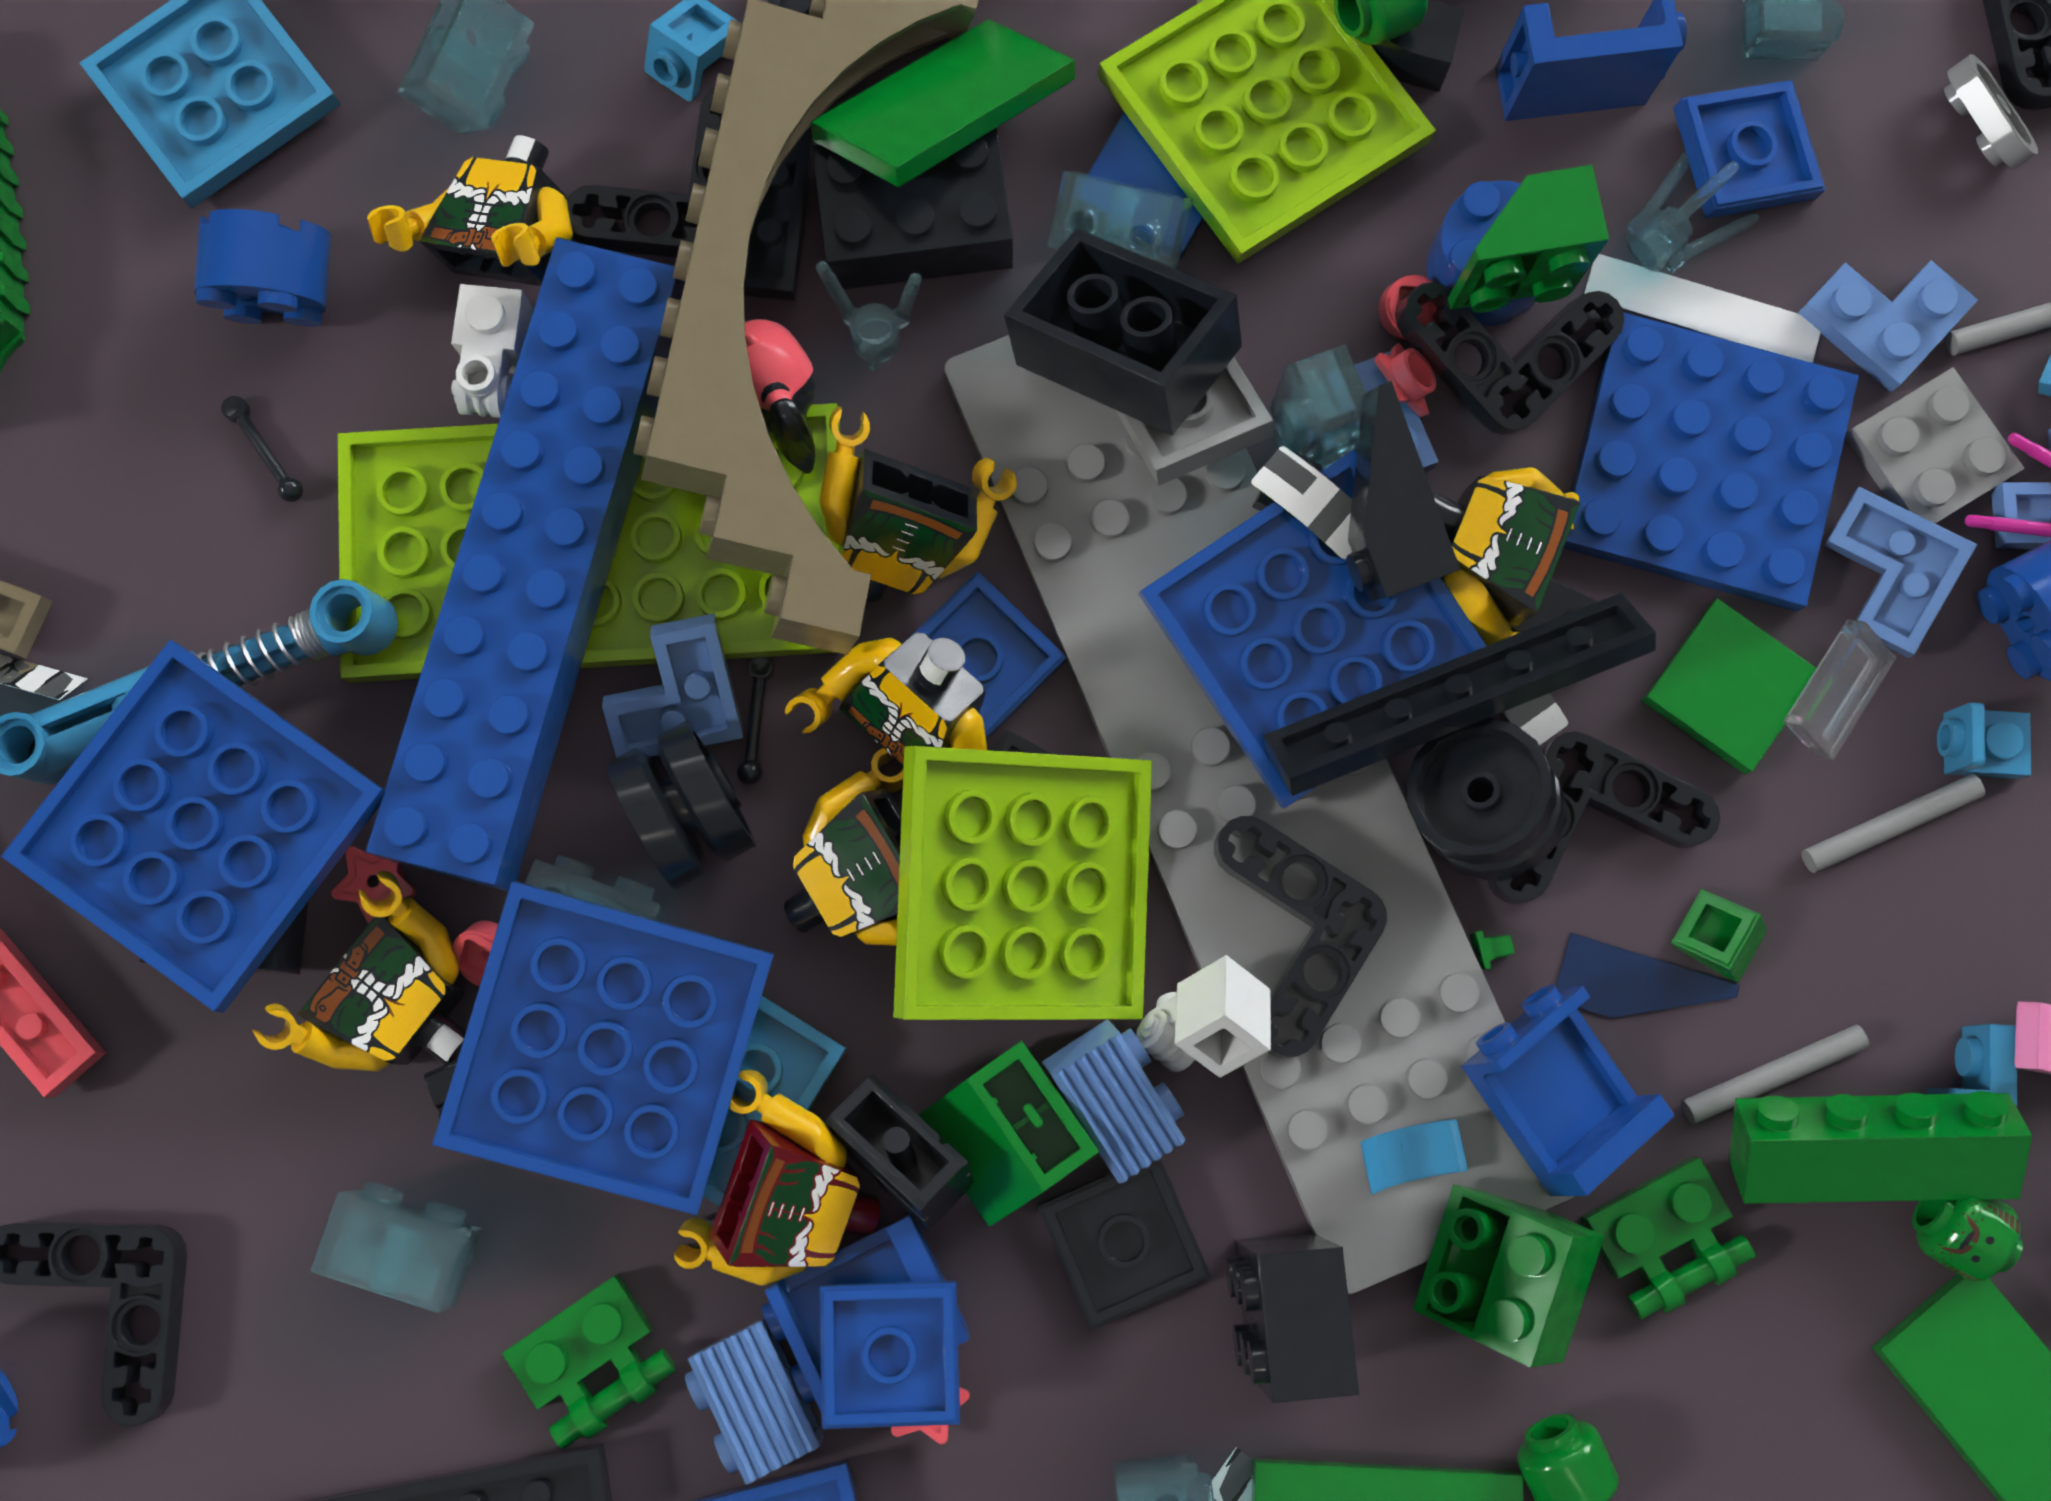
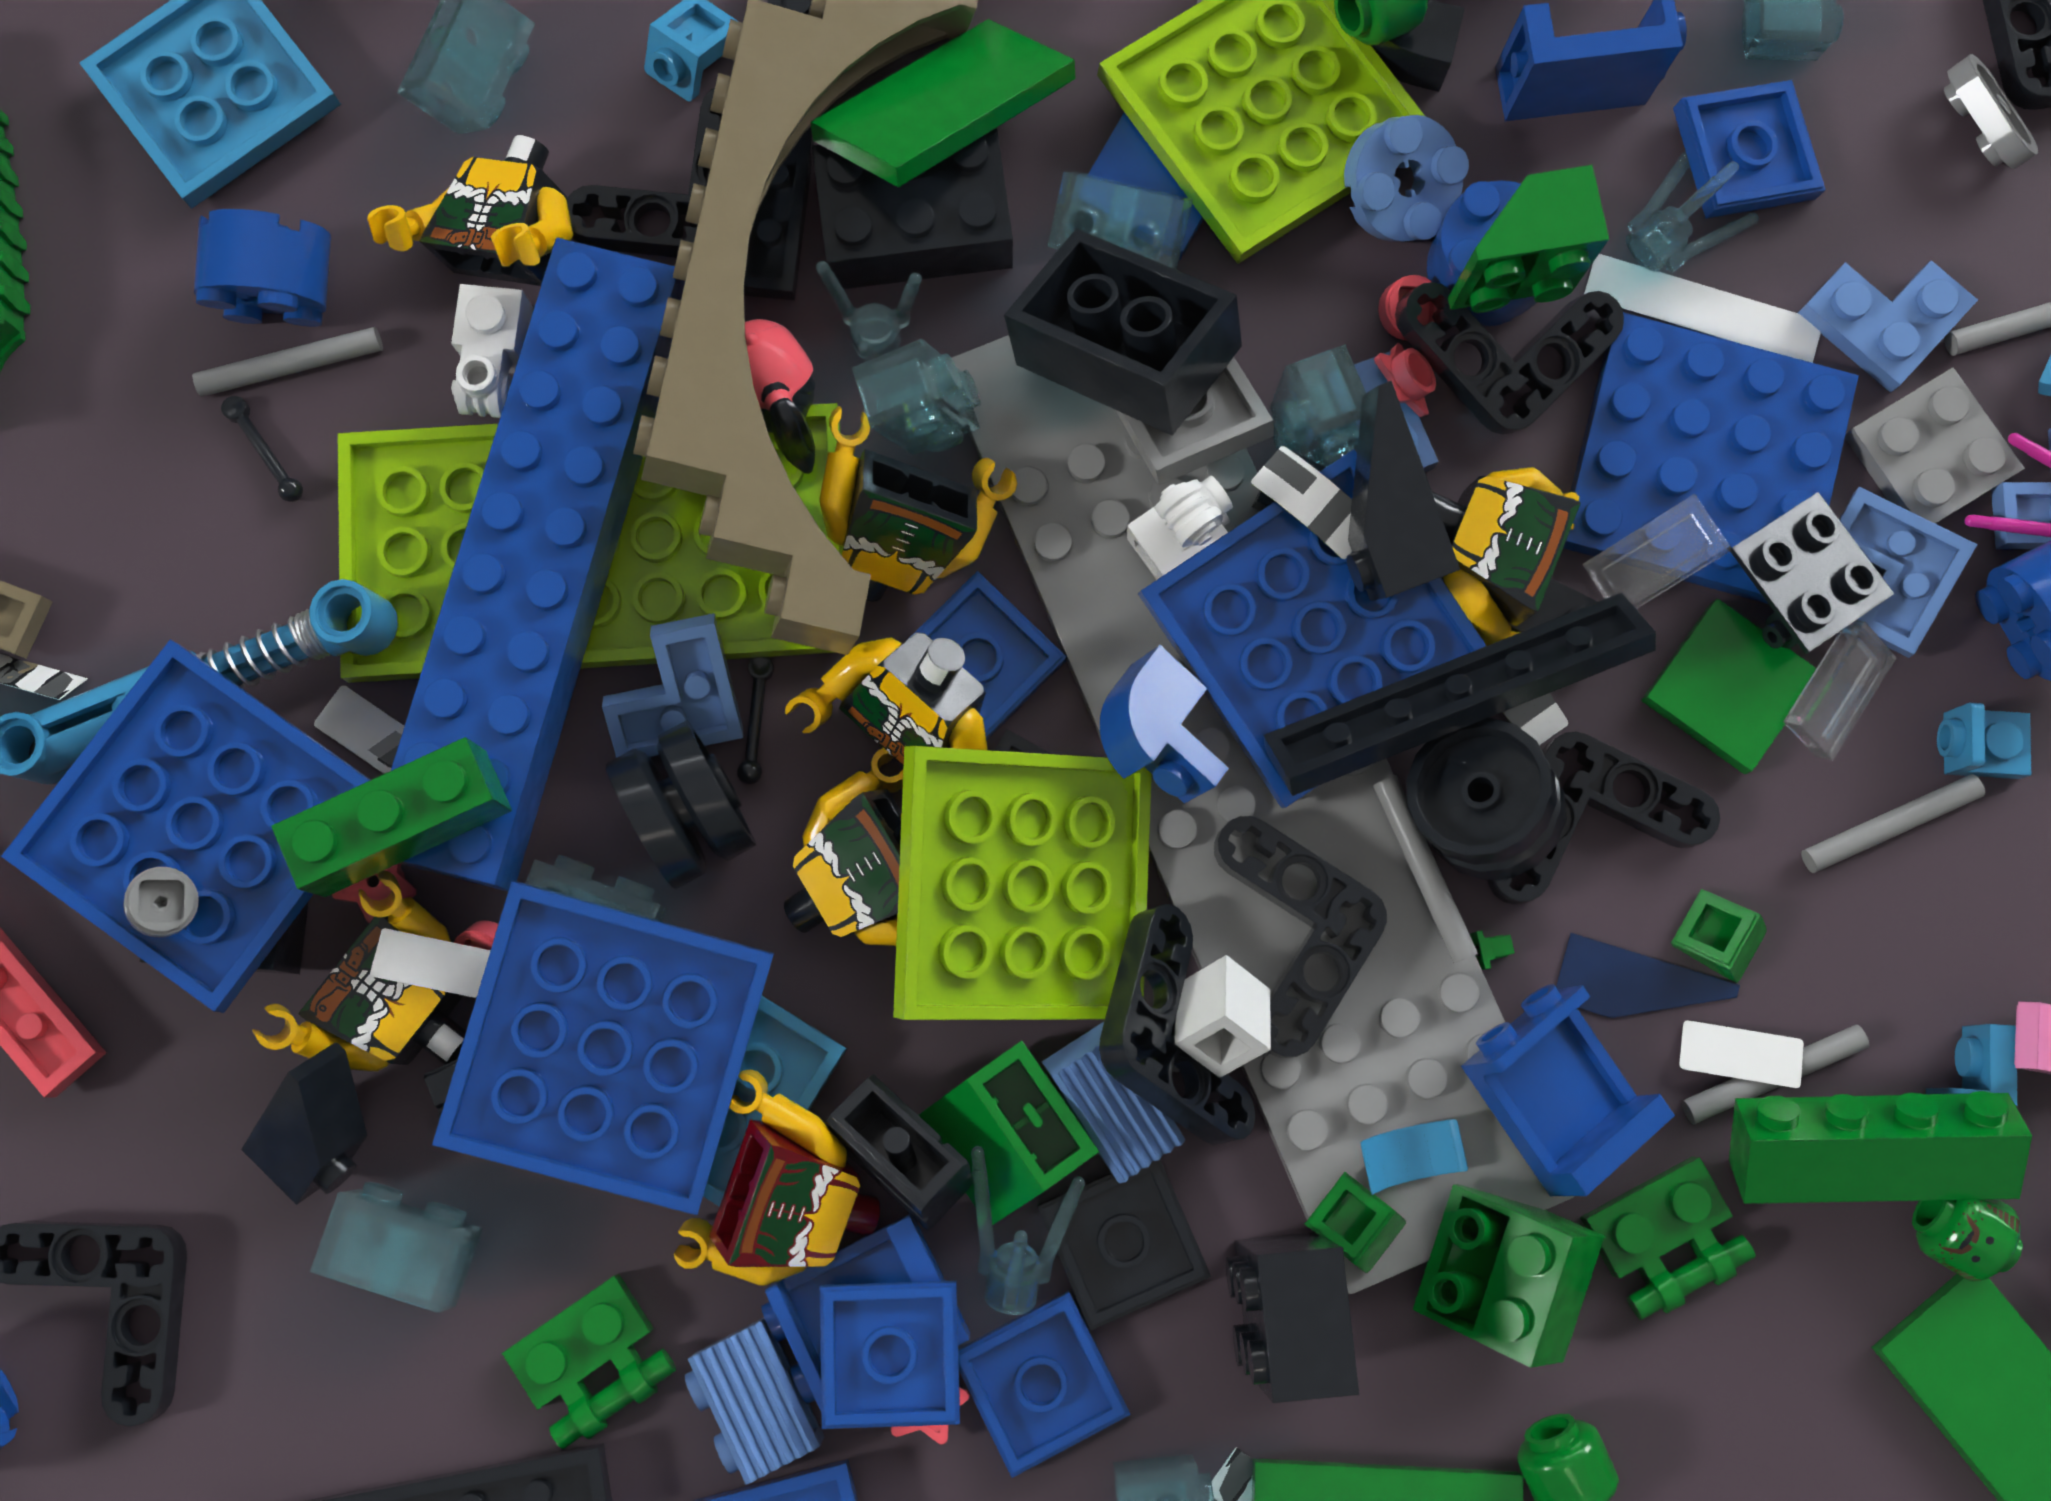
none -> light grey tile [123,867,199,938]
none -> light grey bar [192,327,383,397]
none -> black slope [241,1042,367,1205]
none -> green brick [271,737,512,897]
none -> white sticker [314,686,404,774]
none -> white sticker [370,928,491,998]
none -> clear light blue brick [852,338,981,455]
none -> blue tile [959,1290,1131,1478]
none -> clear light blue plant [971,1146,1085,1315]
none -> black beam [1099,904,1255,1145]
none -> brick [1100,645,1229,804]
none -> white brick [1127,476,1233,580]
none -> green slope [1305,1172,1406,1273]
none -> medium blue plate [1344,115,1469,242]
none -> light grey bar [1373,775,1478,963]
none -> clear tile [1582,494,1731,609]
none -> white sticker [1679,1020,1804,1088]
none -> hinge [1729,492,1894,654]

